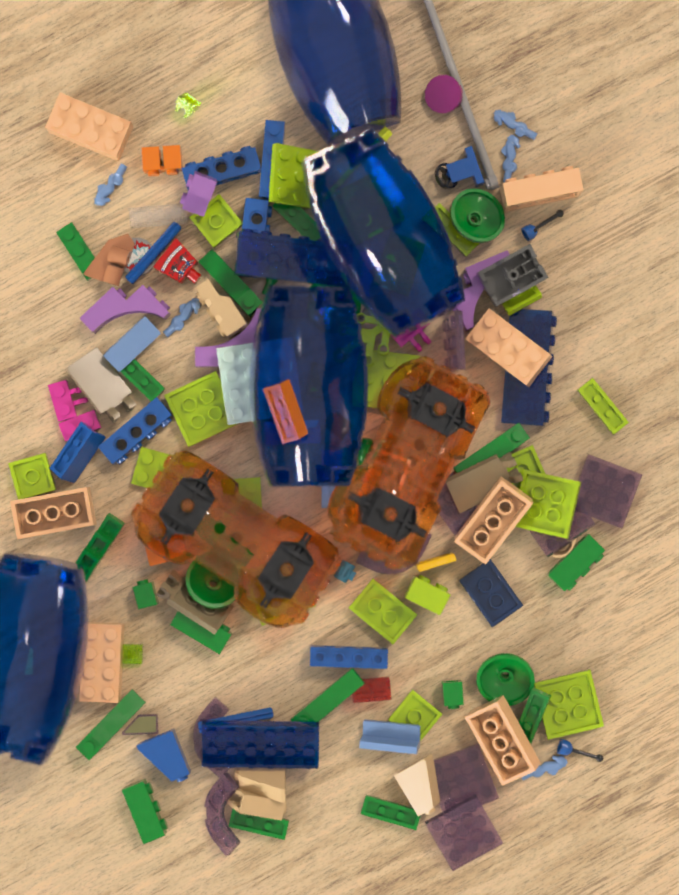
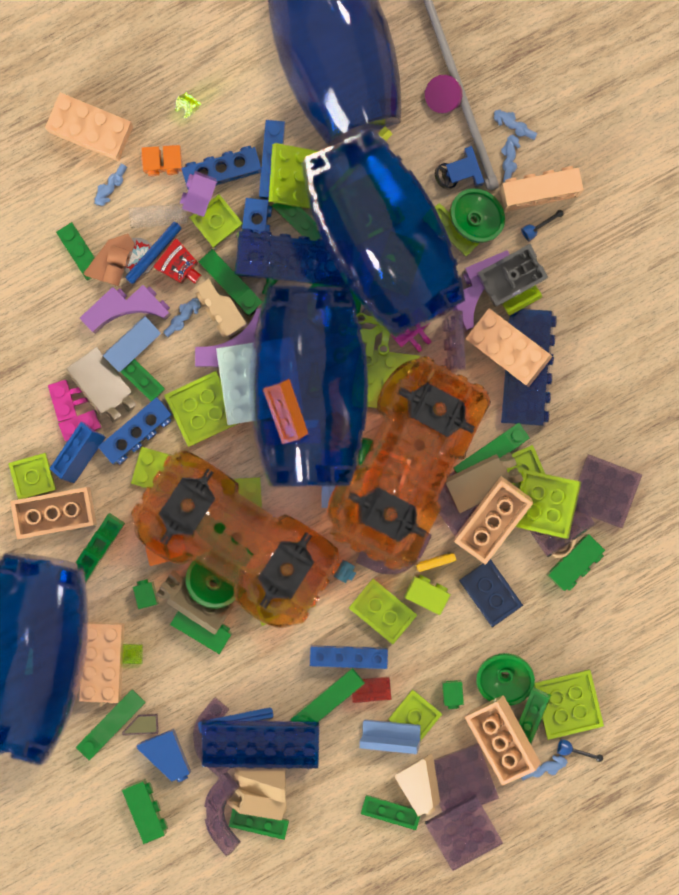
lime plate [577,378,629,435] -> none

